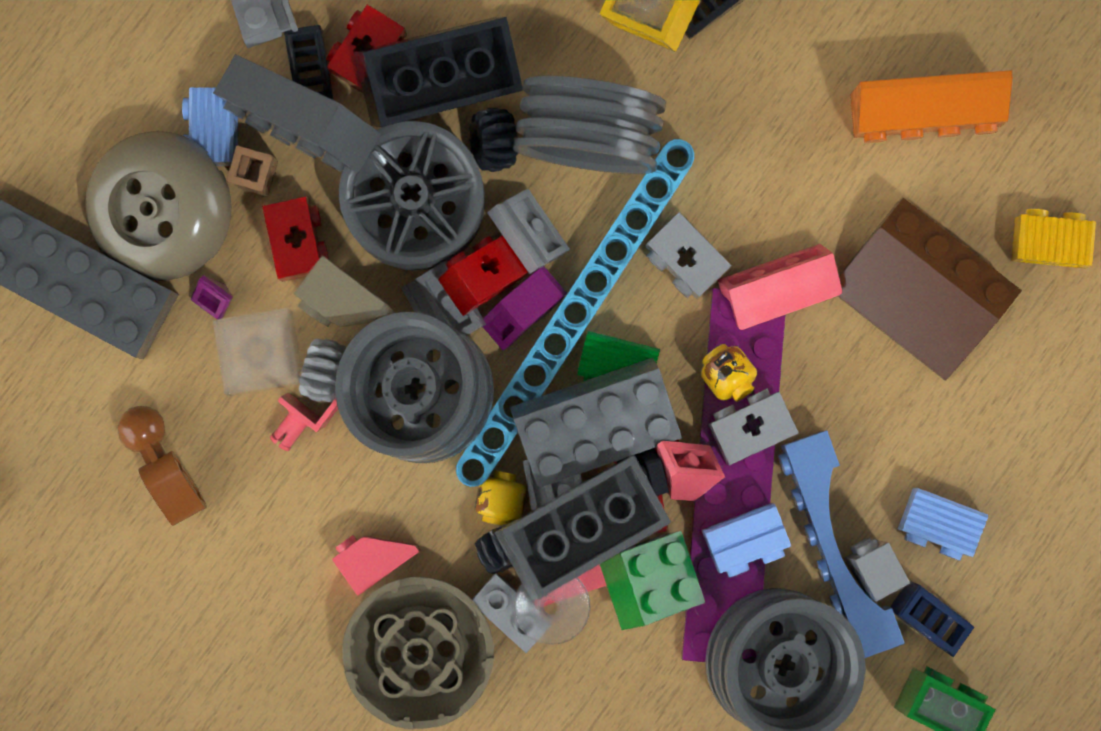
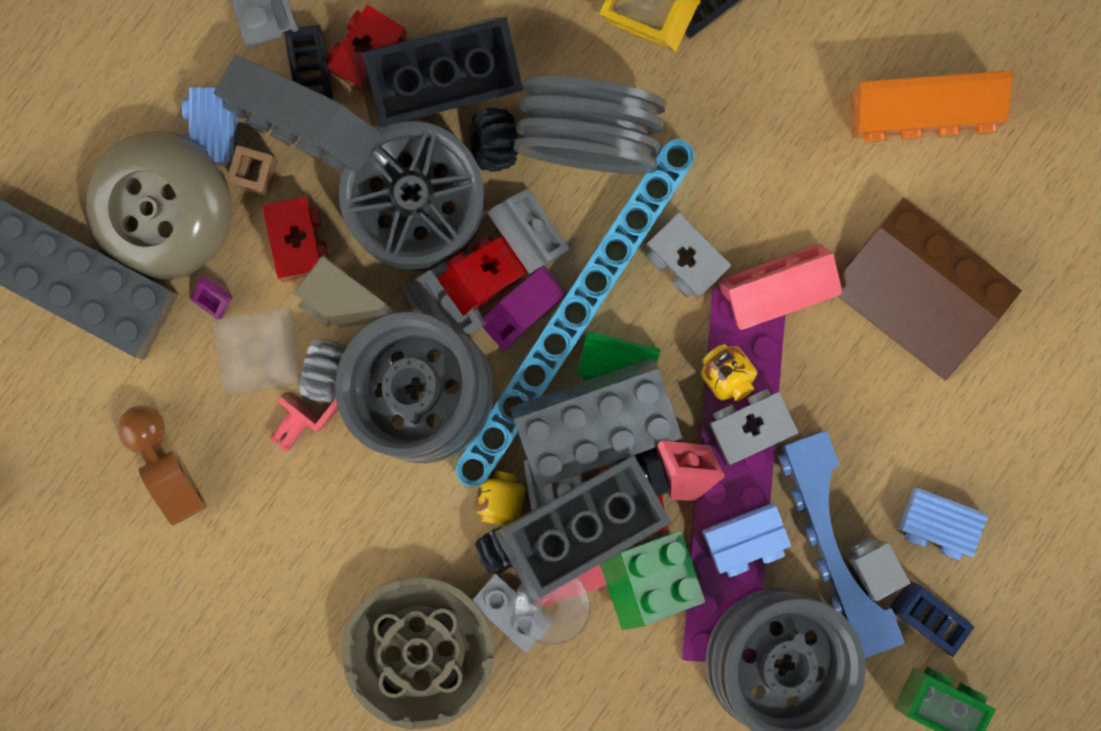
coral slope [332,535,421,596] -> none
yellow brick [1011,209,1096,269] -> none

